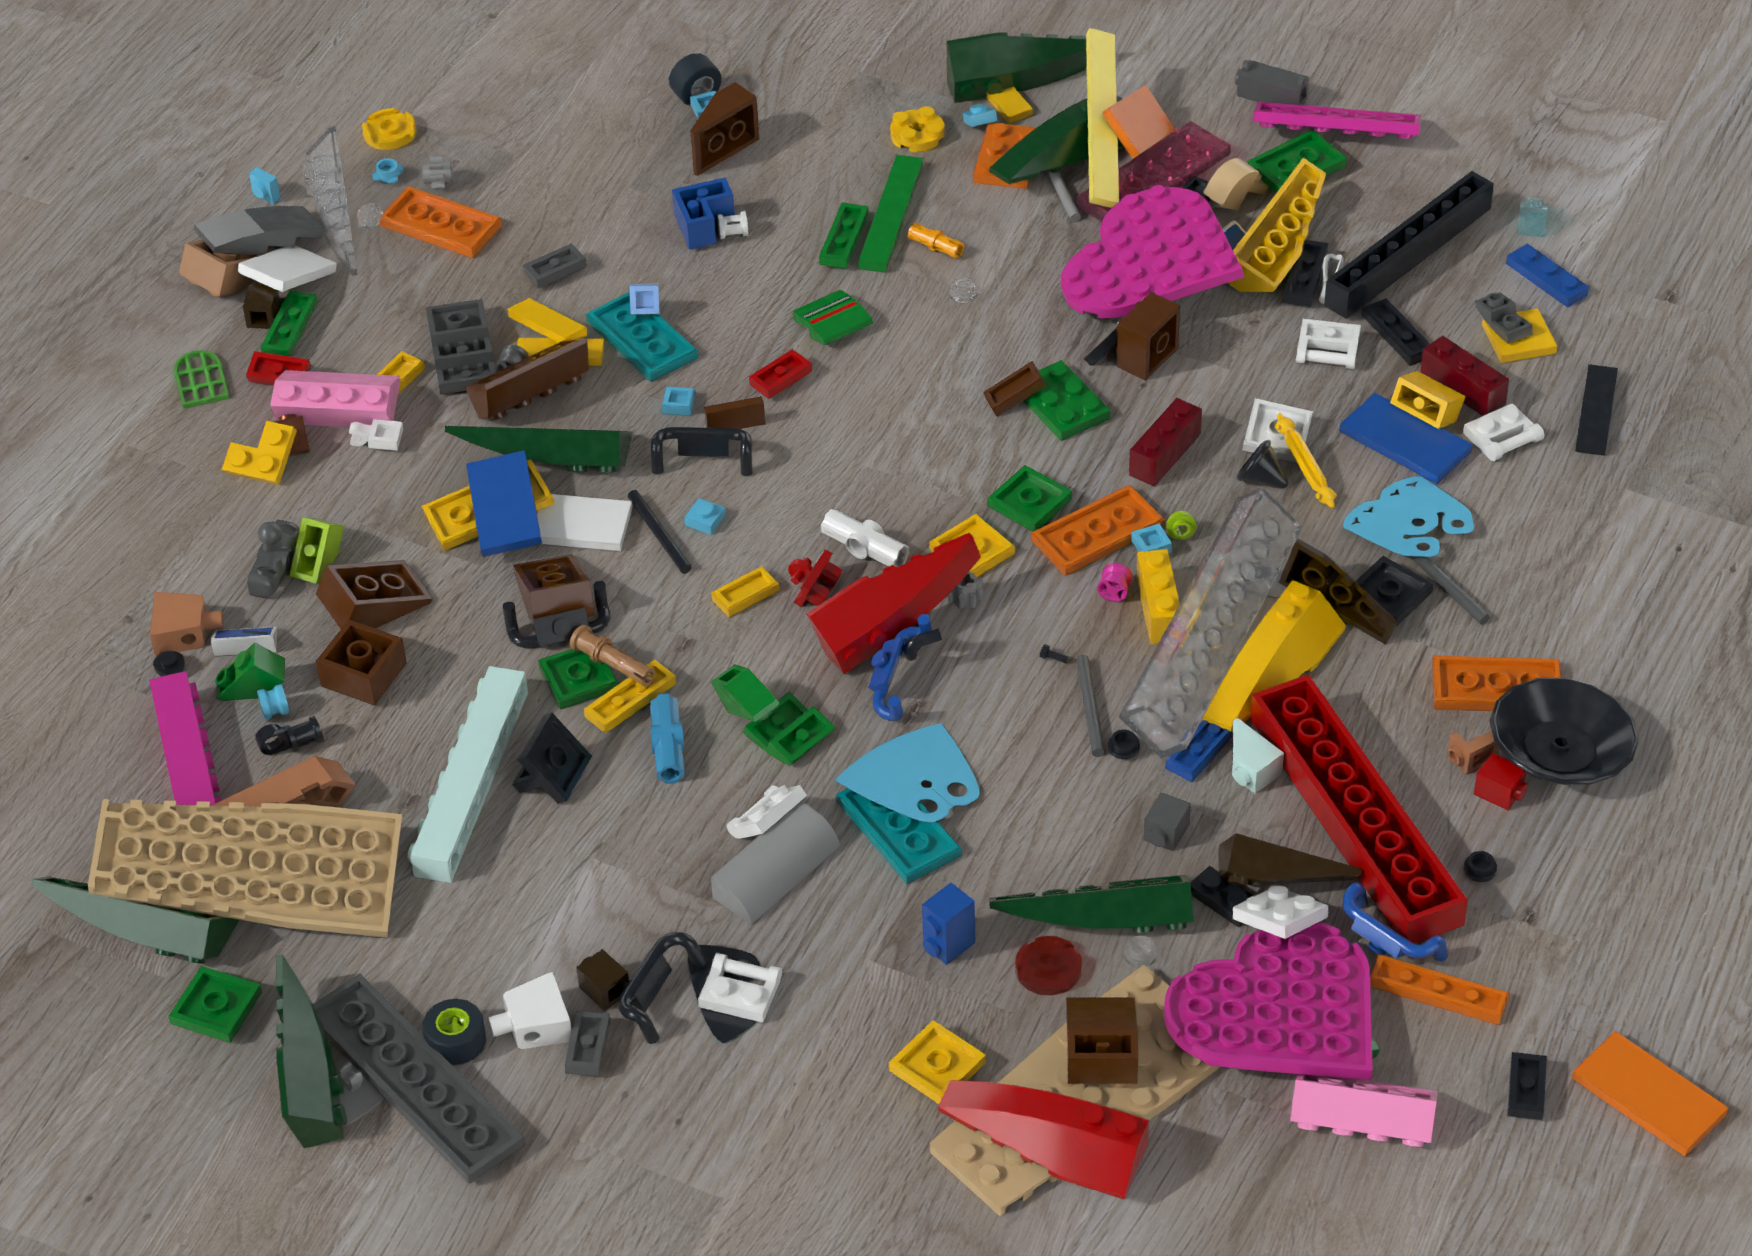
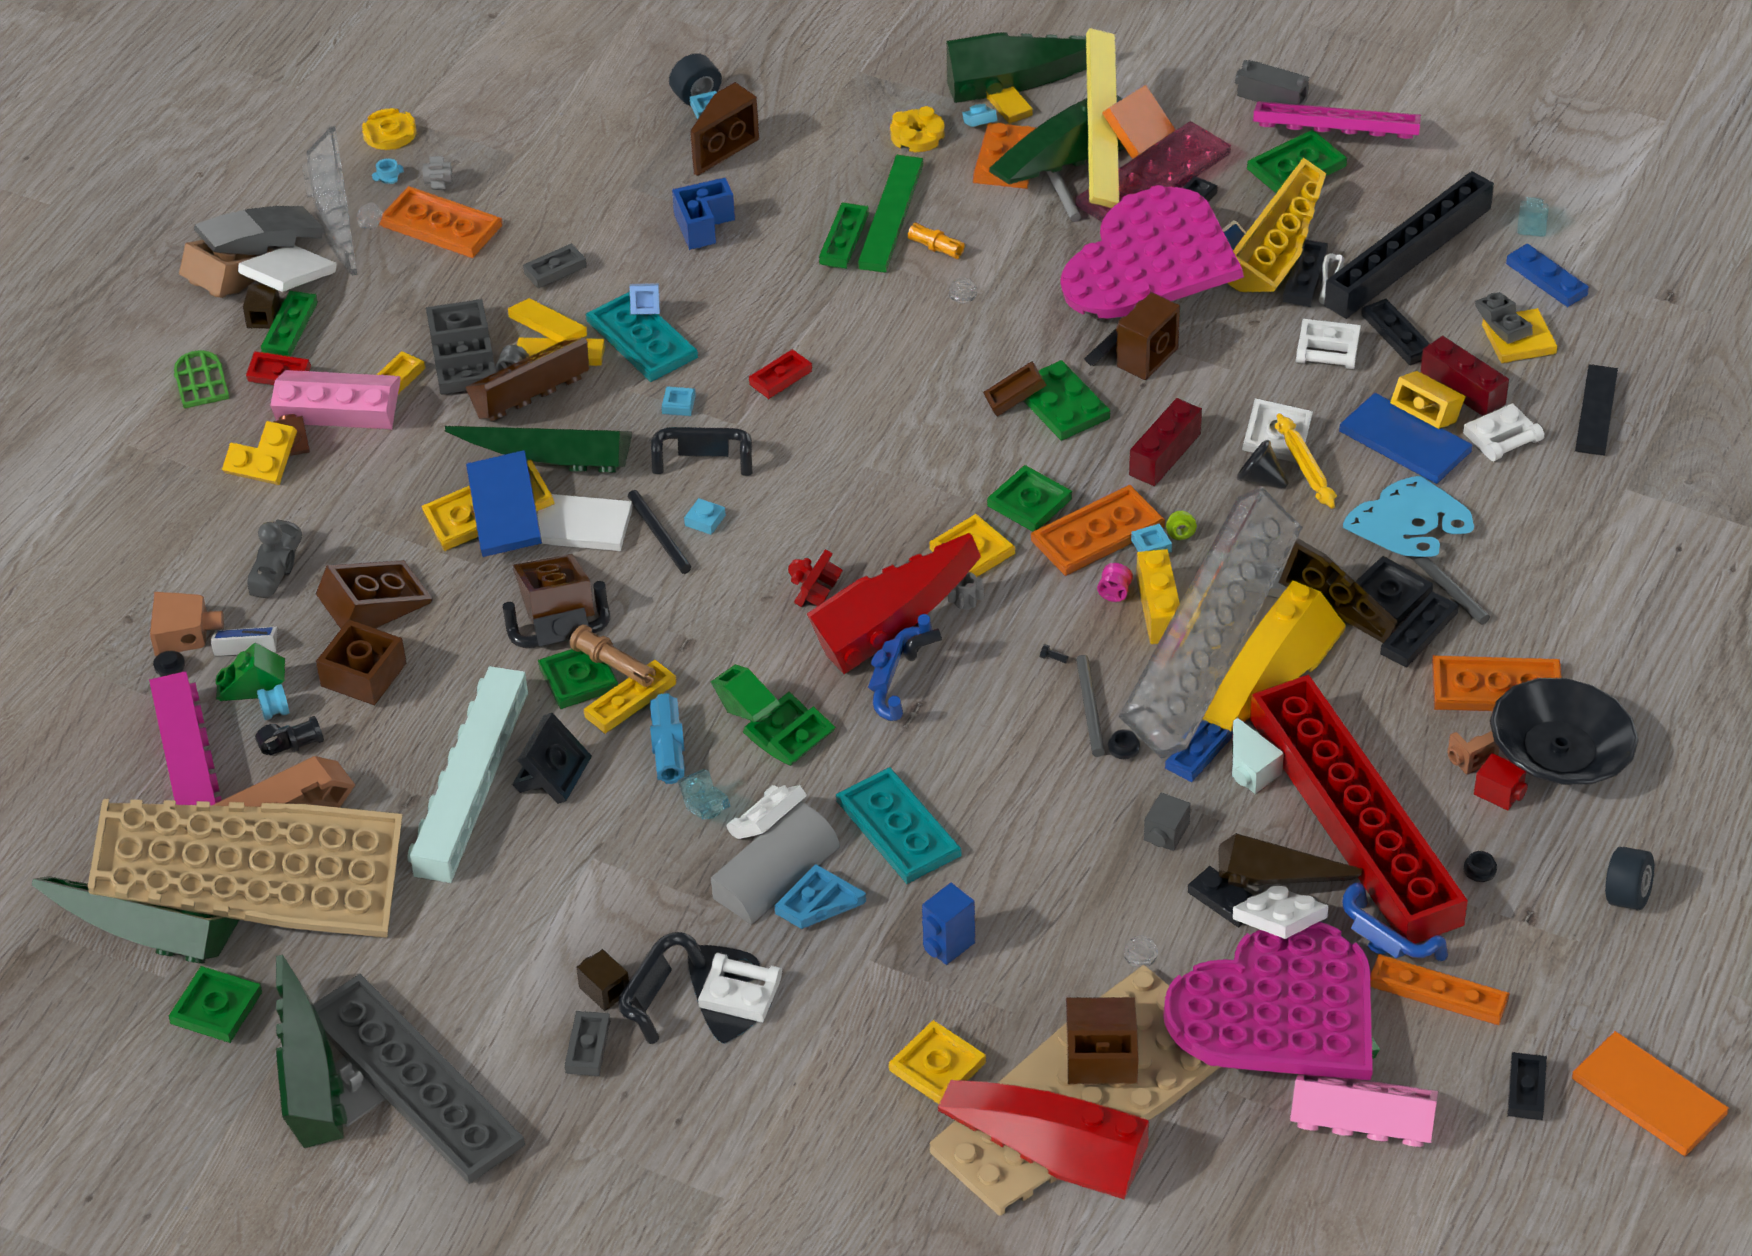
medium azure plate [249,167,281,204] -> none
lime slope [289,517,345,584] -> none
white plate [349,419,403,451] -> none
black wheel [422,998,486,1065] -> none
white torso [488,972,572,1049] -> none
reddish brown tile [704,396,765,429] -> none
yellow tile [711,566,780,617] -> none
white bush [717,211,748,239] -> none
green slope [792,290,873,345] -> none
white piece [821,509,910,567] -> none
medium azure piece [835,723,979,823] -> none
dark green wedge [989,875,1194,933] -> none
clear red tile [1015,936,1082,996] -> none
tan brick [1203,158,1269,210] -> none
none -> clear light blue bracket [678,769,731,820]
none -> dark azure wing [775,864,866,929]
none -> black plate [1380,591,1459,668]
none -> black wheel [1605,847,1655,910]

